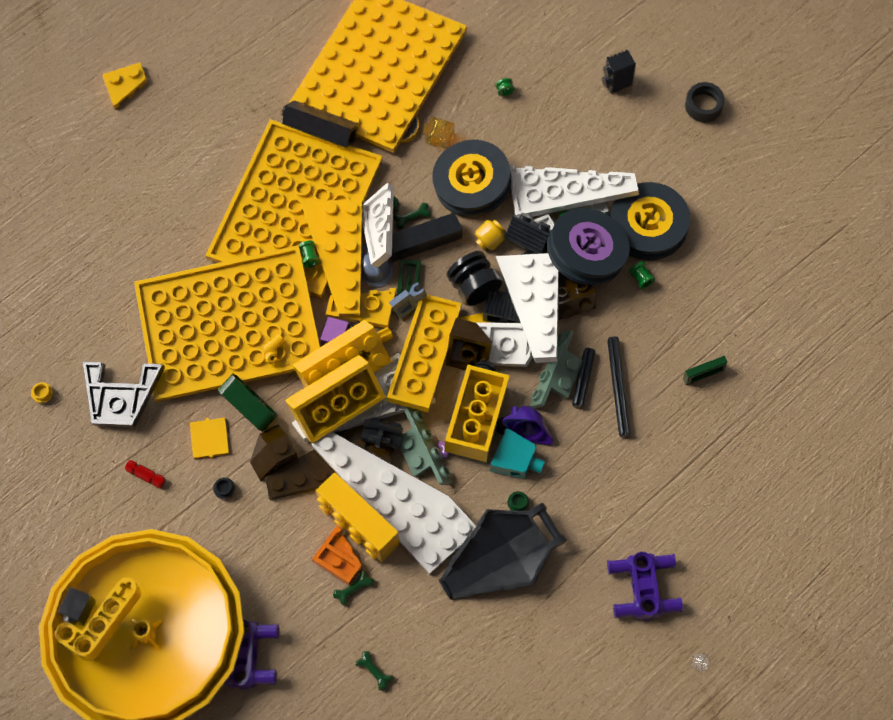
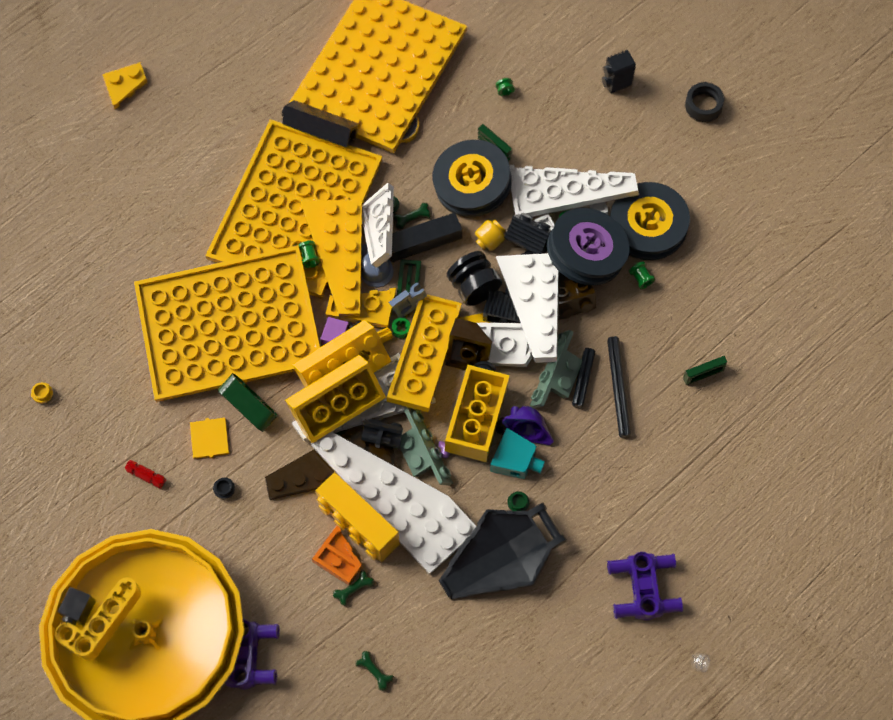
wing [83,362,165,428] -> none
dark brown slope [250,424,298,481] -> none
yellow arm [263,334,285,364] -> none
clear yellow brick [423,116,455,149] -> none
none -> green bush [392,317,411,339]
none -> dark green tile [478,124,512,161]

